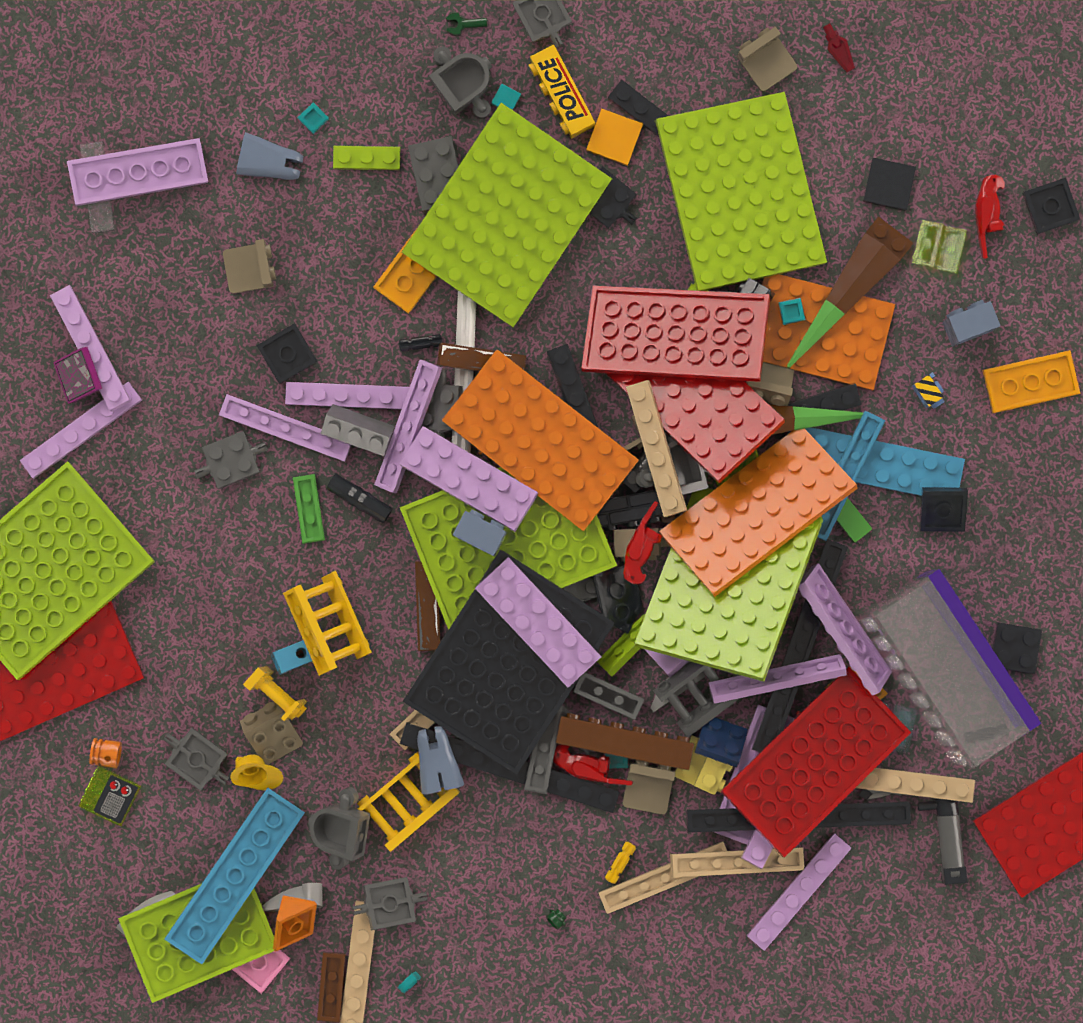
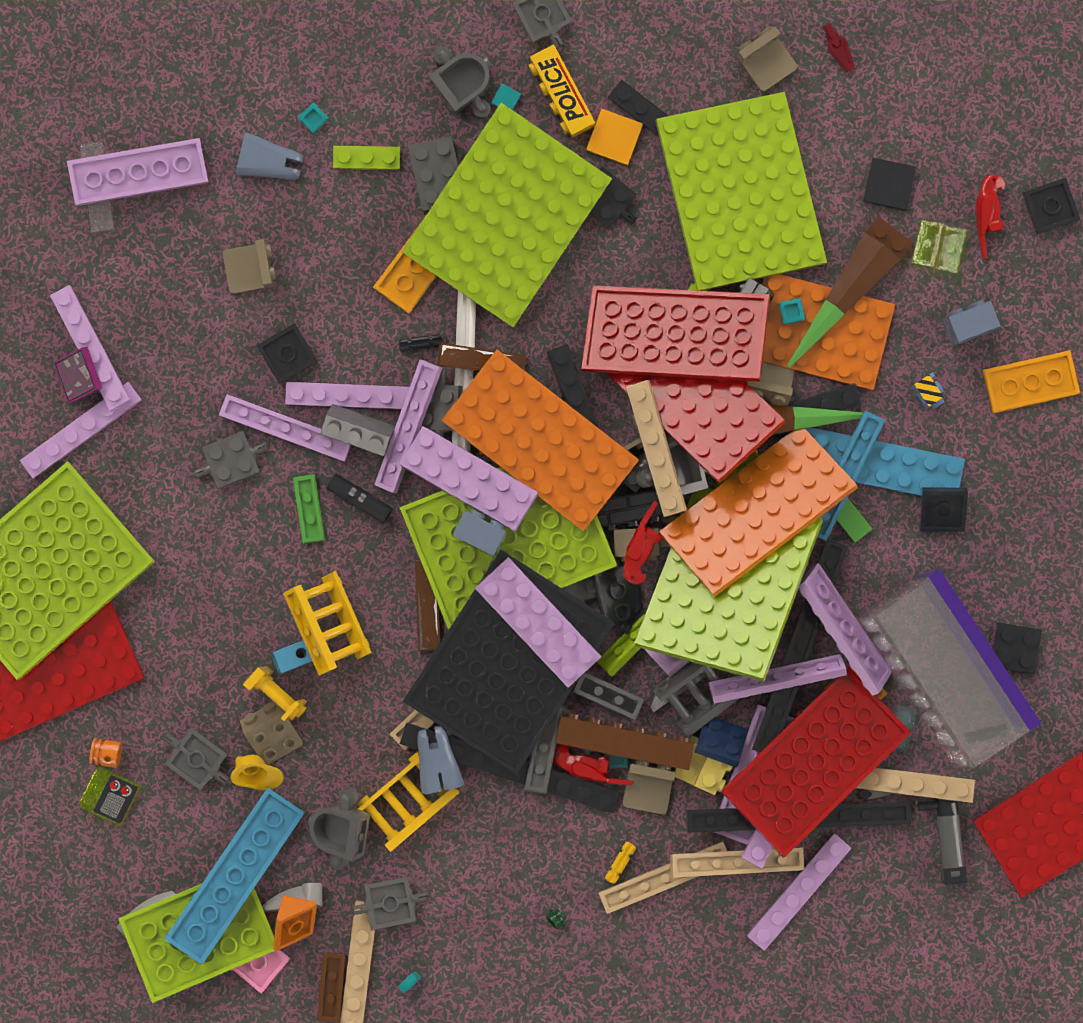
dark green bar [446,12,487,36] -> none

